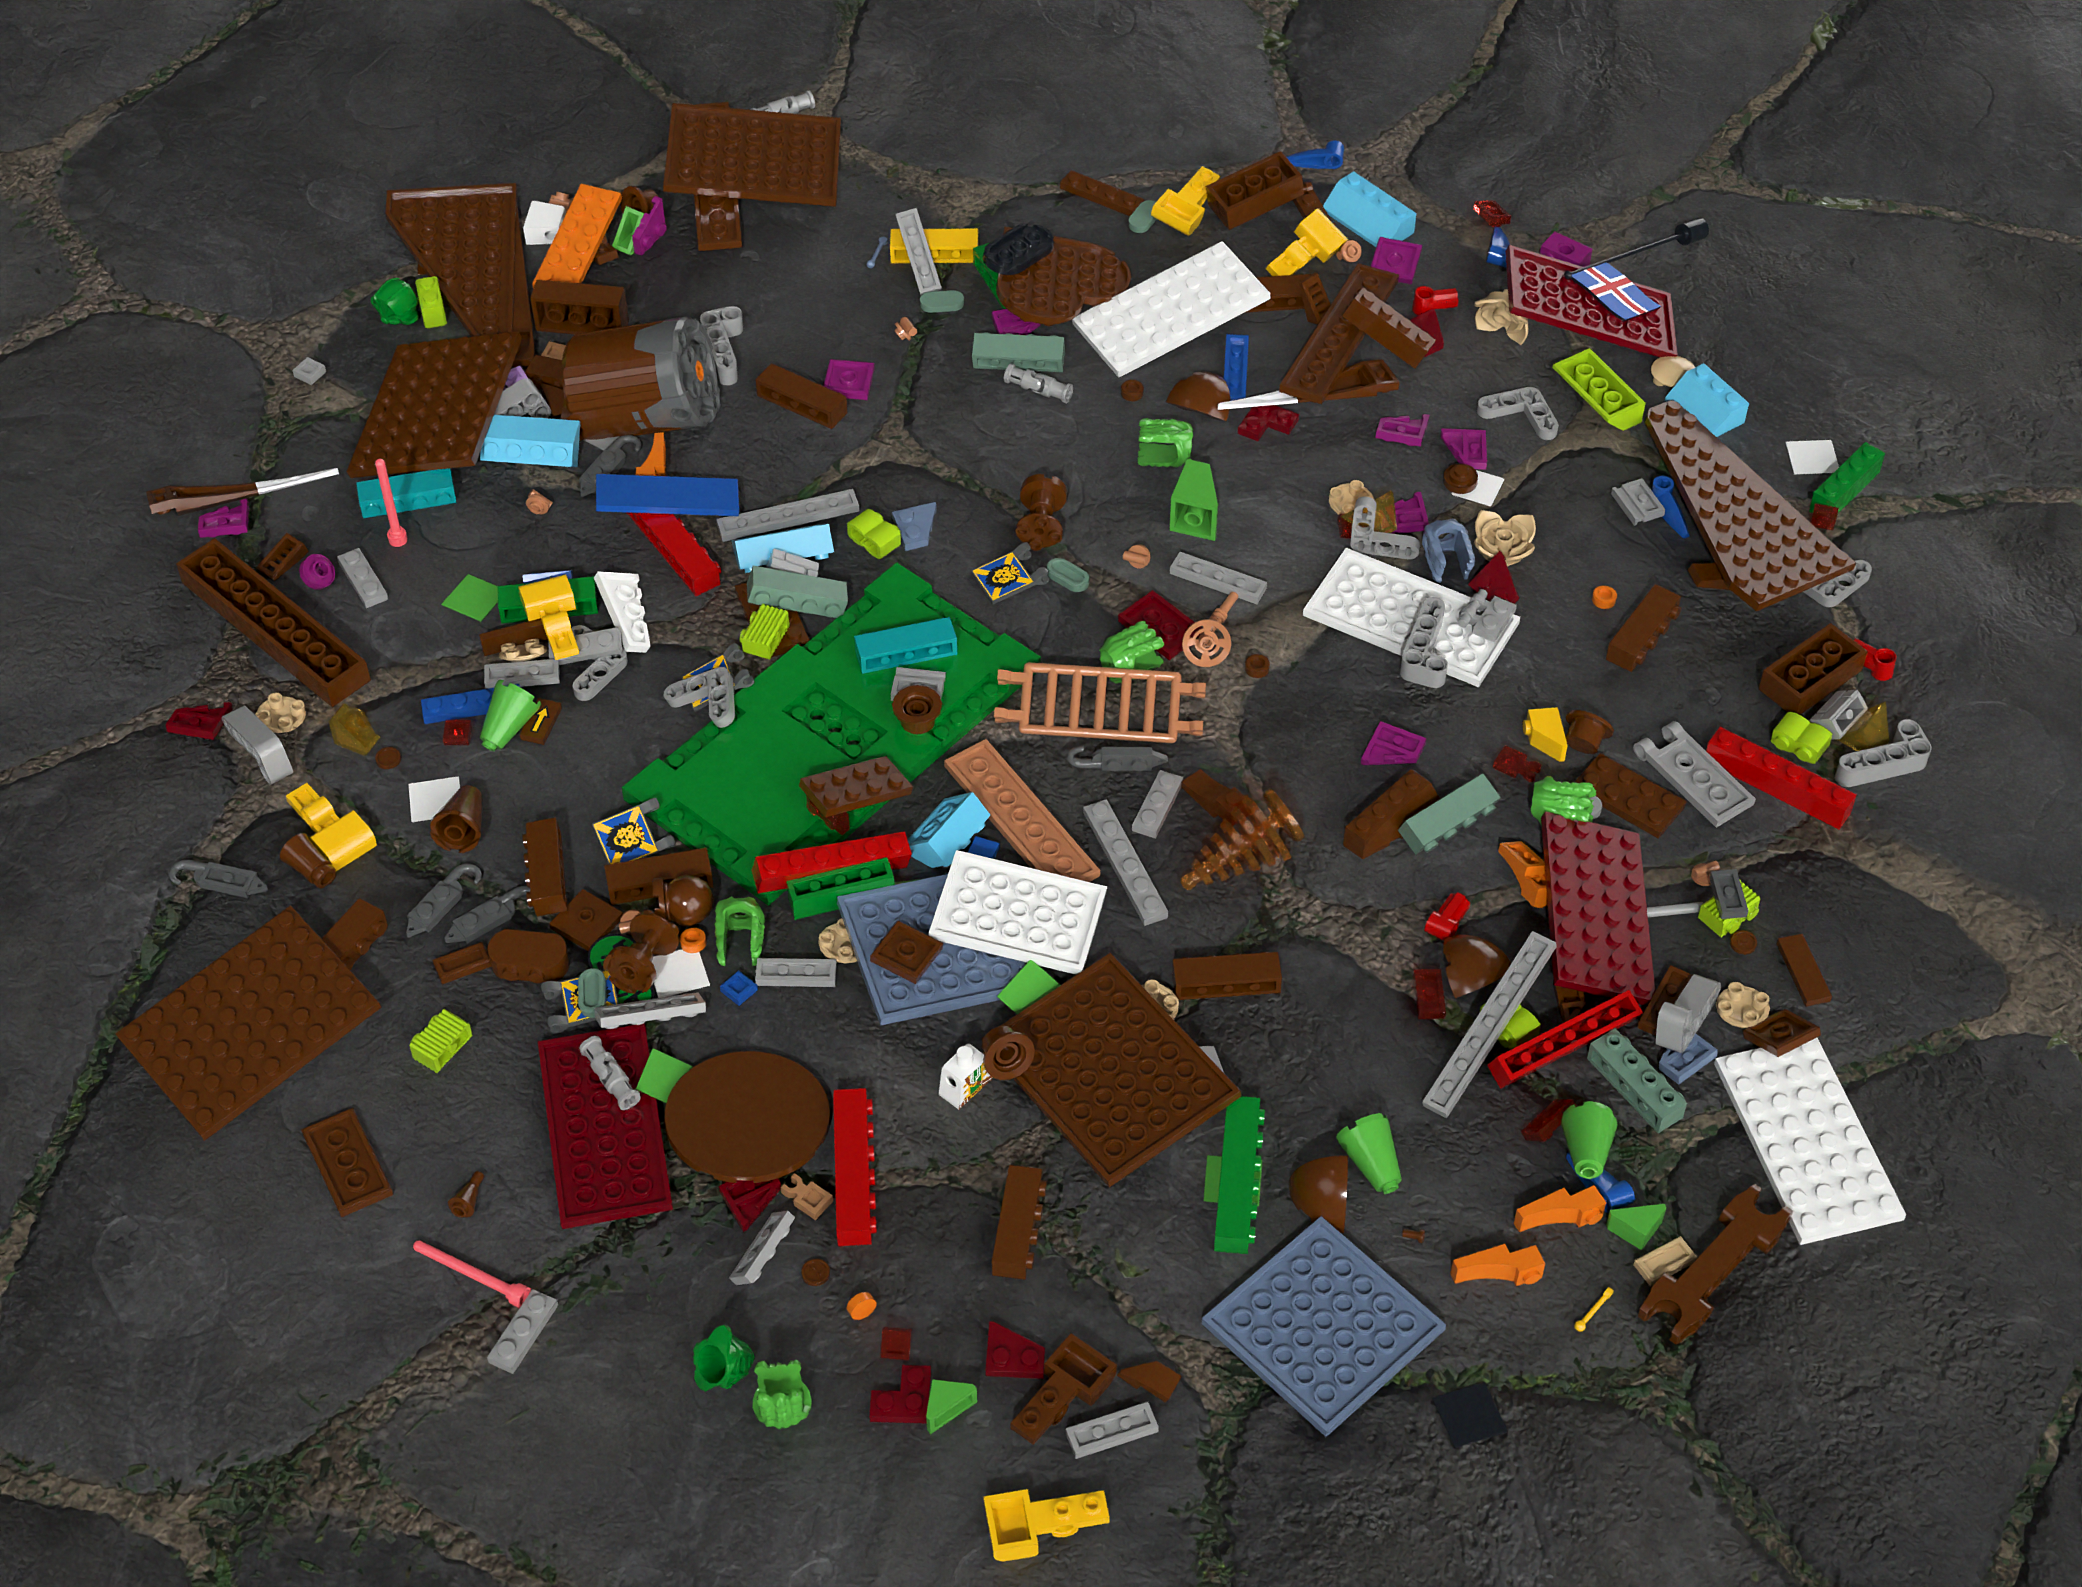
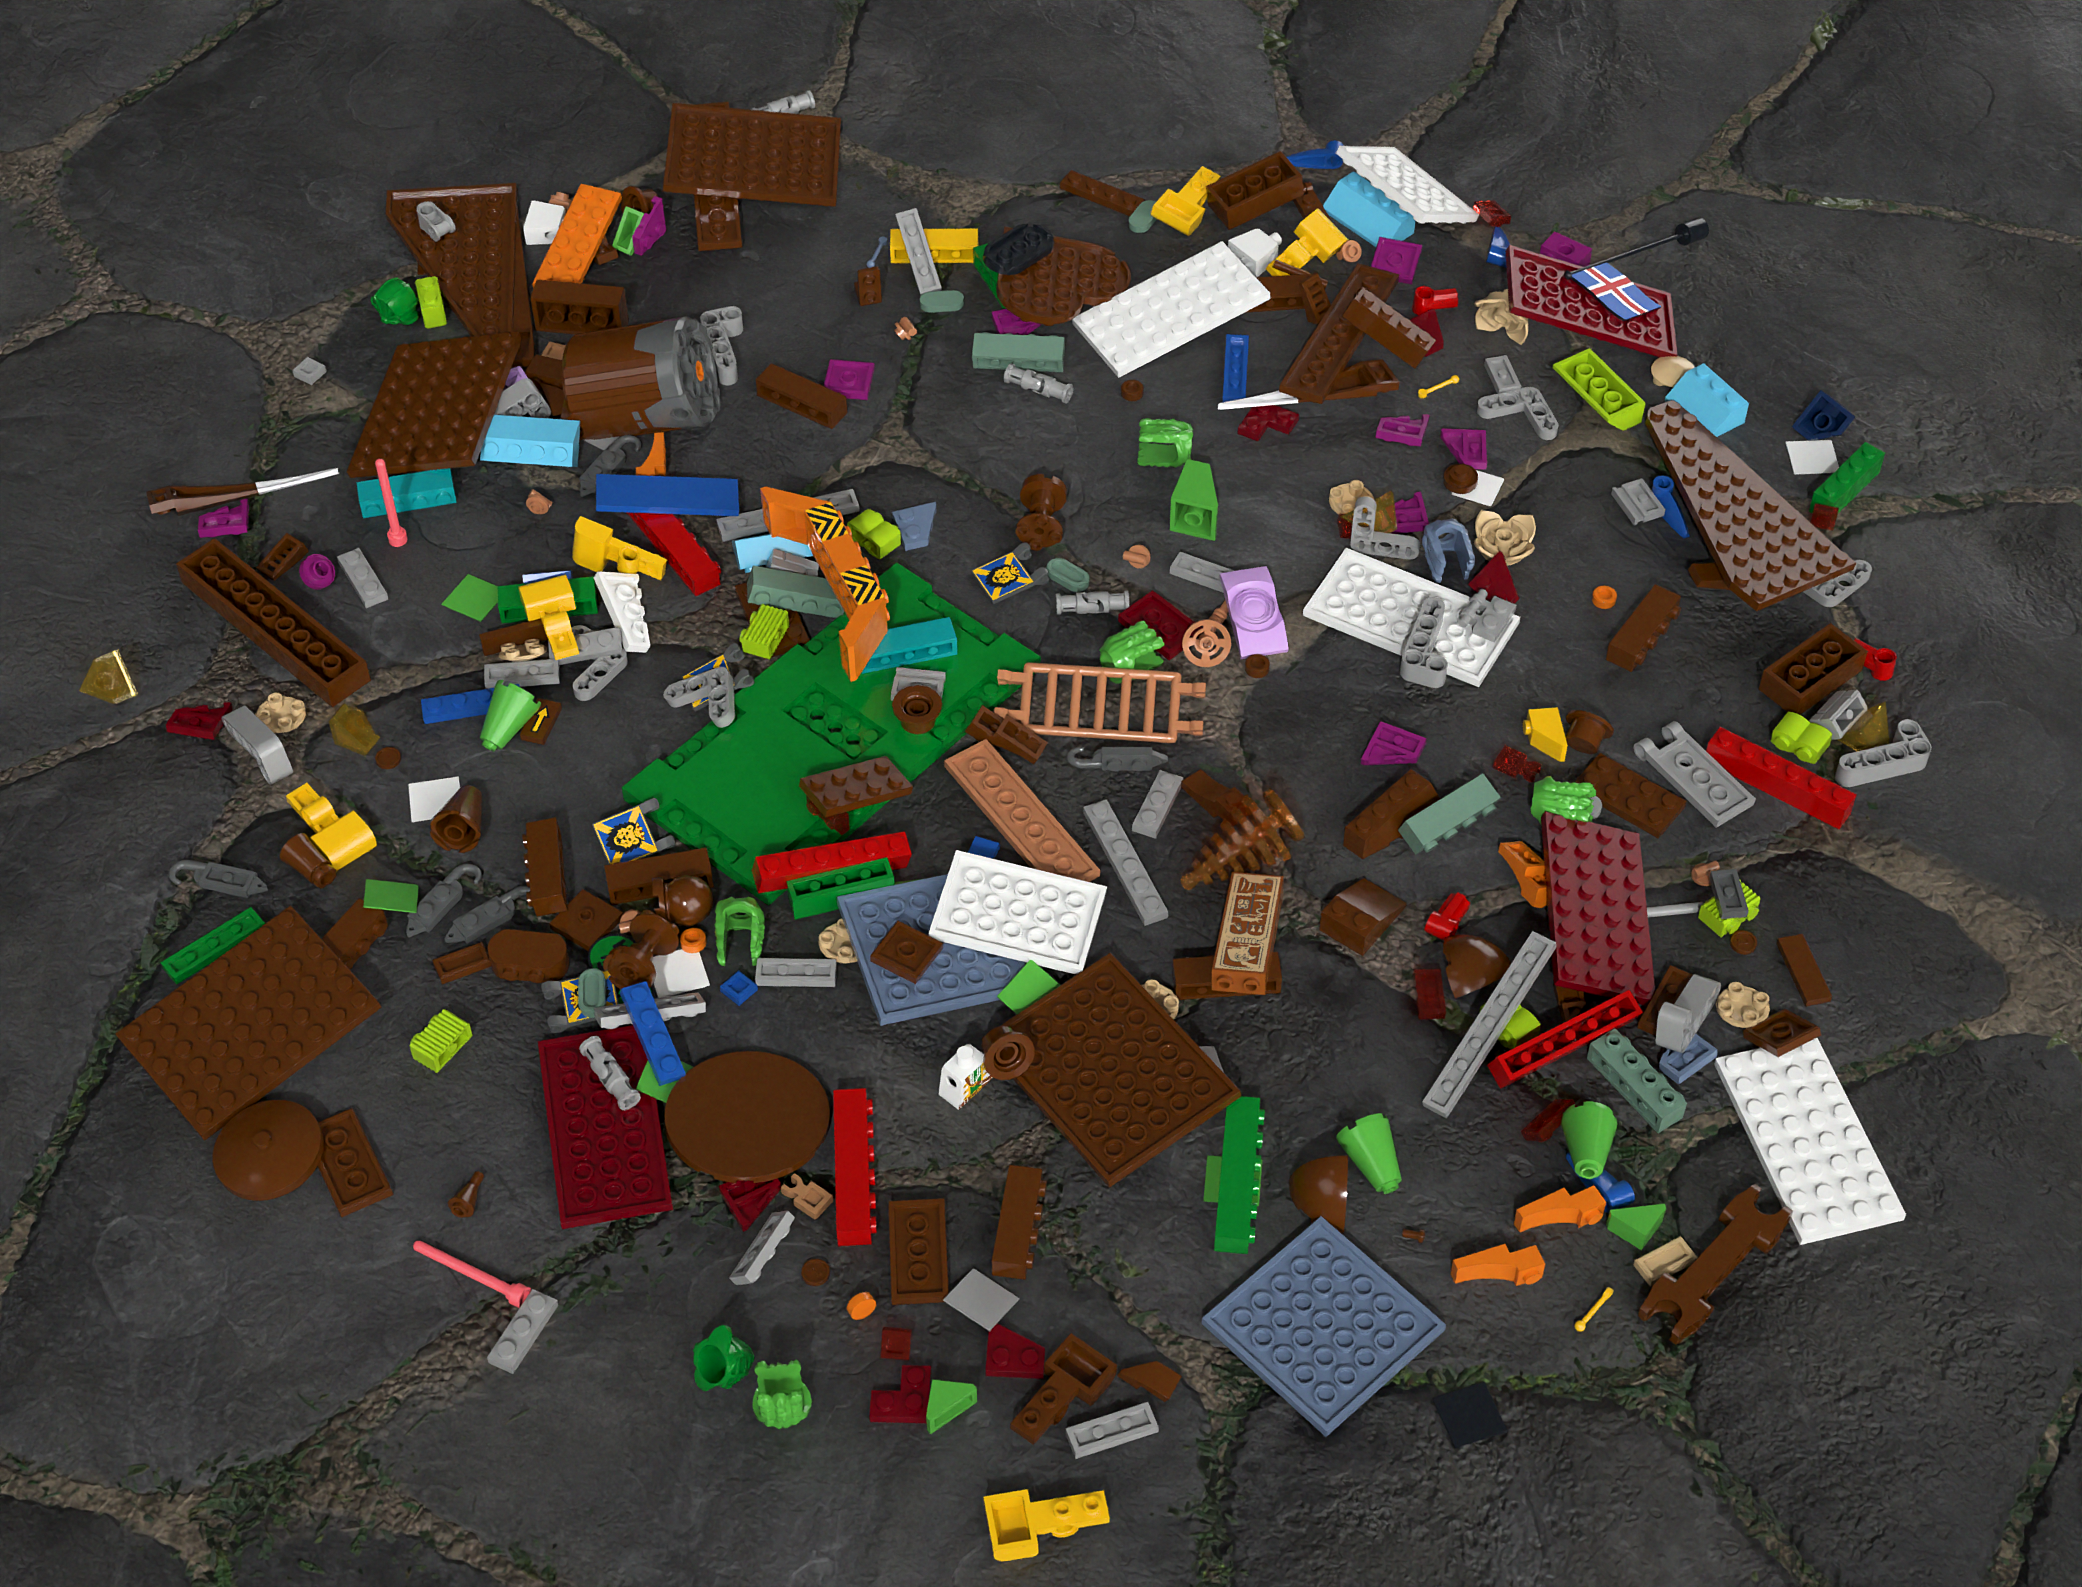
clear red plate [443,720,472,745] -> none
medium azure slope [907,792,990,868] -> none
reddish brown brick [1166,371,1230,422] -> none
none -> clear yellow slope [79,649,138,704]
none -> green plate [160,907,265,985]
none -> reddish brown dish [212,1100,324,1201]
none -> bright green piece [363,879,418,913]
none -> light grey piece [417,202,456,242]
none -> yellow plate [572,516,667,580]
none -> blue plate [620,981,686,1086]
none -> orange slope [760,487,890,682]
none -> reddish brown bracket [854,267,882,306]
none -> reddish brown plate [888,1198,948,1305]
none -> light grey piece [943,1268,1020,1331]
none -> reddish brown slope [965,705,1048,764]
none -> light grey piece [1056,590,1129,615]
none -> brick [1212,872,1284,995]
none -> lavender slope [1219,566,1289,659]
none -> white torso [1228,229,1282,277]
none -> reddish brown piece [1272,259,1328,289]
none -> reddish brown slope [1319,878,1407,956]
none -> white plate [1336,146,1479,224]
none -> yellow hinge [1418,375,1459,398]
none -> light grey plate [1484,355,1521,394]
none -> dark blue slope [1792,390,1855,441]

